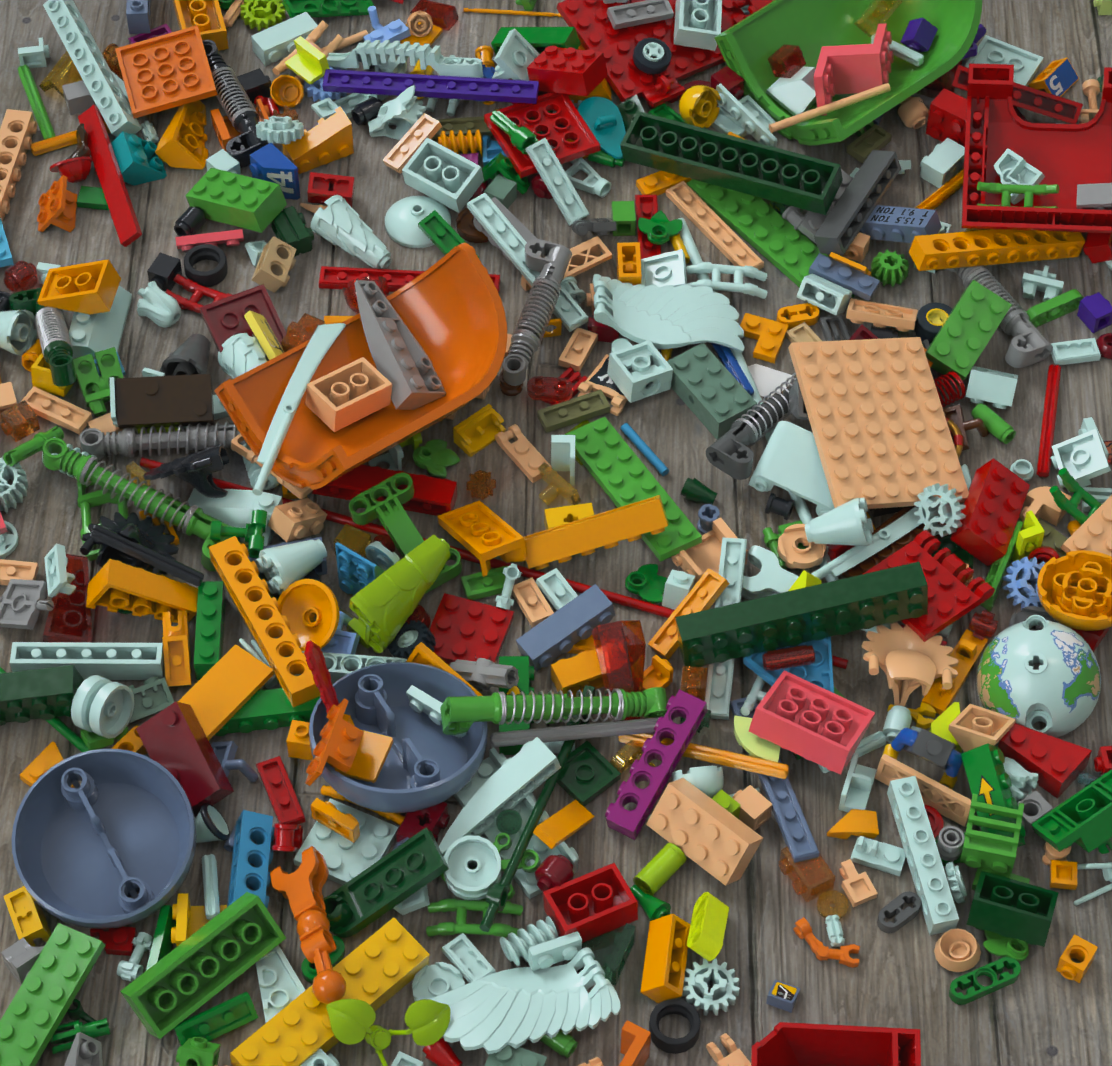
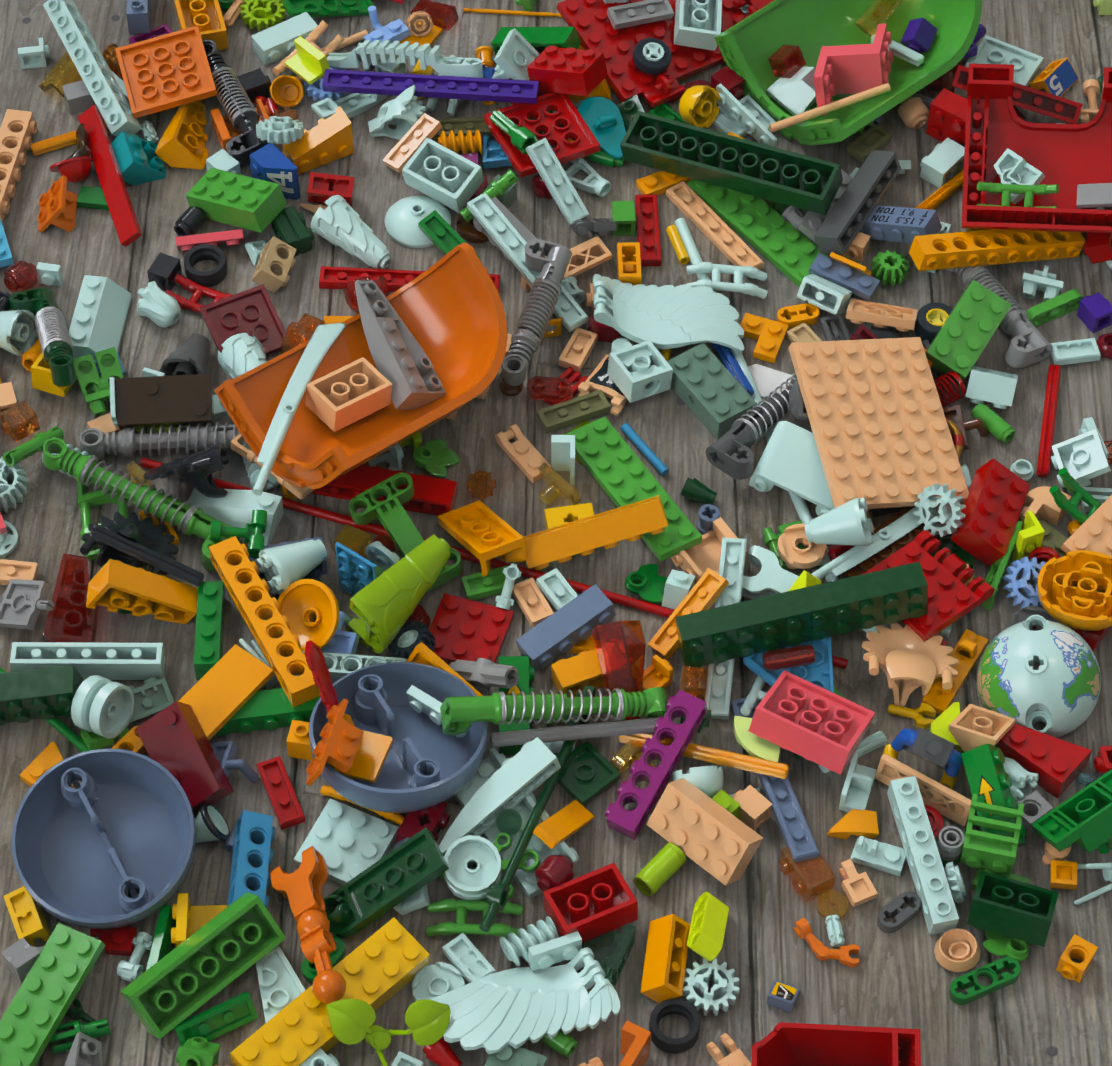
bright green axle [18,64,55,140] -> none
light nougat plate [20,386,93,435] -> none
light orange slope [37,259,121,314] -> none
light aqua plate [44,544,76,598] -> none
light orange plate [162,611,192,687] -> none
light aqua axle [202,854,220,921] -> none
light yellow tile [244,310,284,360] -> none
light nougat brick [268,498,327,542] -> none
red piece [272,823,303,851] -> none
light orange plate [311,798,360,843] -> none
black brick [351,97,383,125] -> none
yellow hinge [453,404,506,457] -> none
green bracket [482,152,530,195] -> none
green cone [630,885,671,921] -> none
green plate [638,211,683,245] -> none
light aqua plate [641,249,687,287] -> none
black bush [765,493,795,520] -> none
light aqua brick [882,705,912,743] -> none
clear red gear [969,609,999,640] -> none
none -> bright green pin [459,169,519,223]

